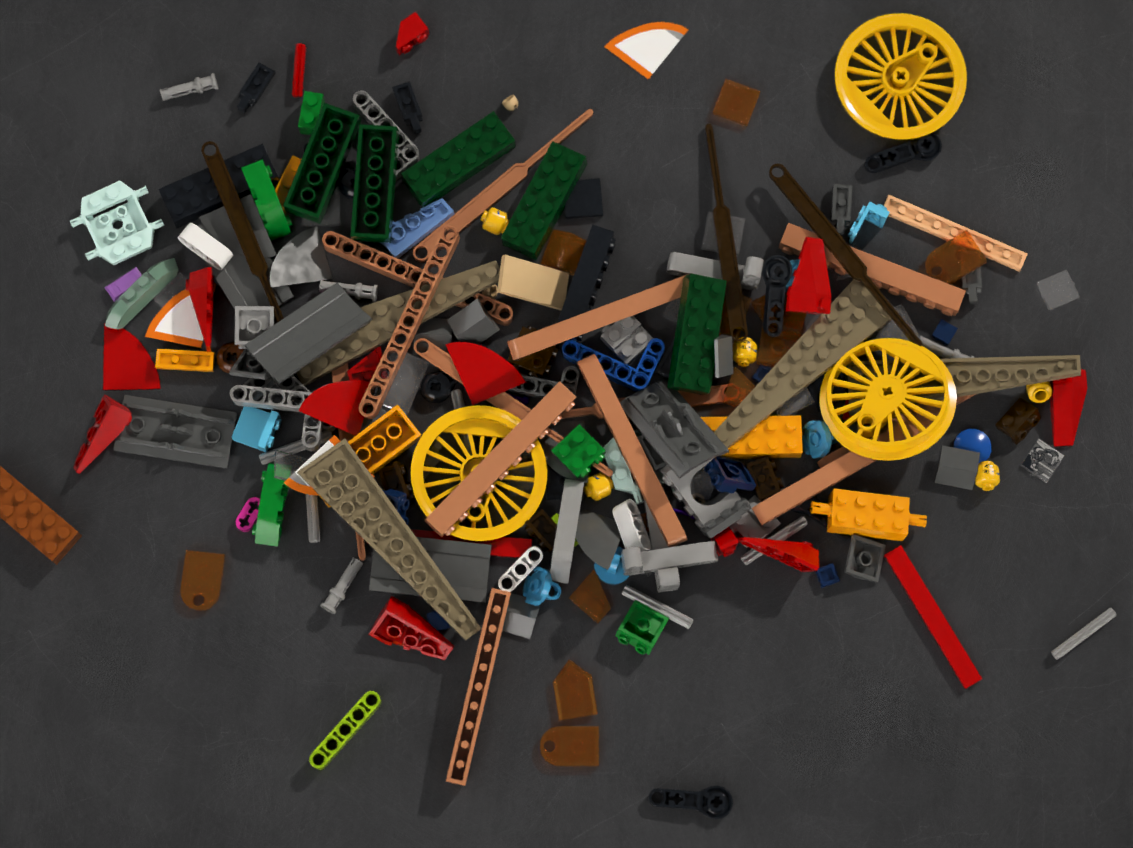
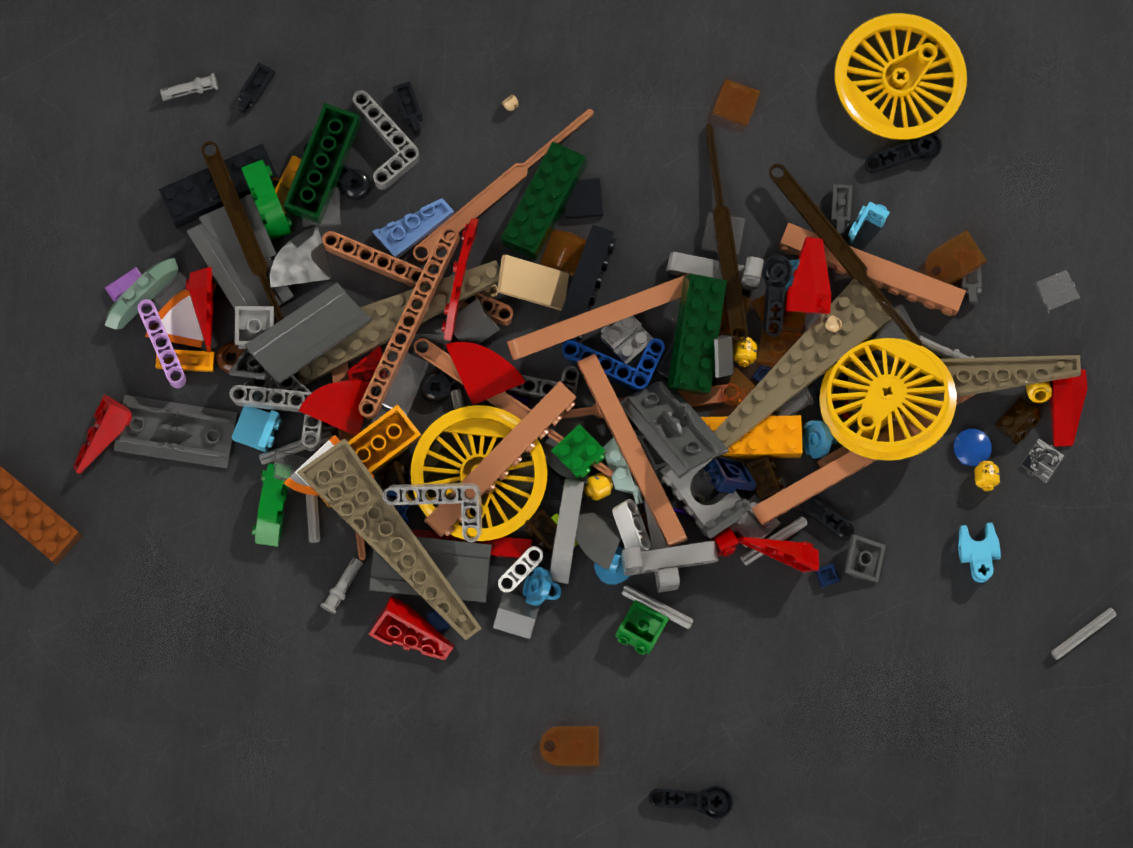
light aqua piece [70,181,164,265] -> none
red sticker [103,323,161,390] -> none
white beam [178,223,234,270] -> none
clear orange tile [180,550,225,611] -> none
dark pink beam [236,497,260,532] -> none
red axle [292,43,306,98] -> none
green brick [298,91,325,135] -> none
lime beam [309,691,381,770] -> none
light grey pin [319,280,378,302] -> none
dark green brick [351,124,399,243] -> none
red slope [396,12,429,55] -> none
dark green brick [401,111,516,207] -> none
nougat brick [446,588,511,786] -> none
yellow head [480,207,509,235] -> none
dark brown brick [507,326,560,379] -> none
clear orange tile [553,659,598,720] -> none
clear orange wing [569,570,611,624] -> none
sticker [604,22,689,79] -> none
light orange brick [810,489,927,541] -> none
light nougat tile [884,194,1028,272] -> none
red tile [884,545,982,689] -> none
dark blue tile [931,319,958,346] -> none
dark grey slope [934,445,980,490] -> none
none -> lavender beam [138,299,186,388]
none -> light grey beam [383,483,482,542]
none -> red plate [441,218,479,341]
none -> tan hinge [825,315,842,332]
none -> medium azure piece [958,523,1001,583]

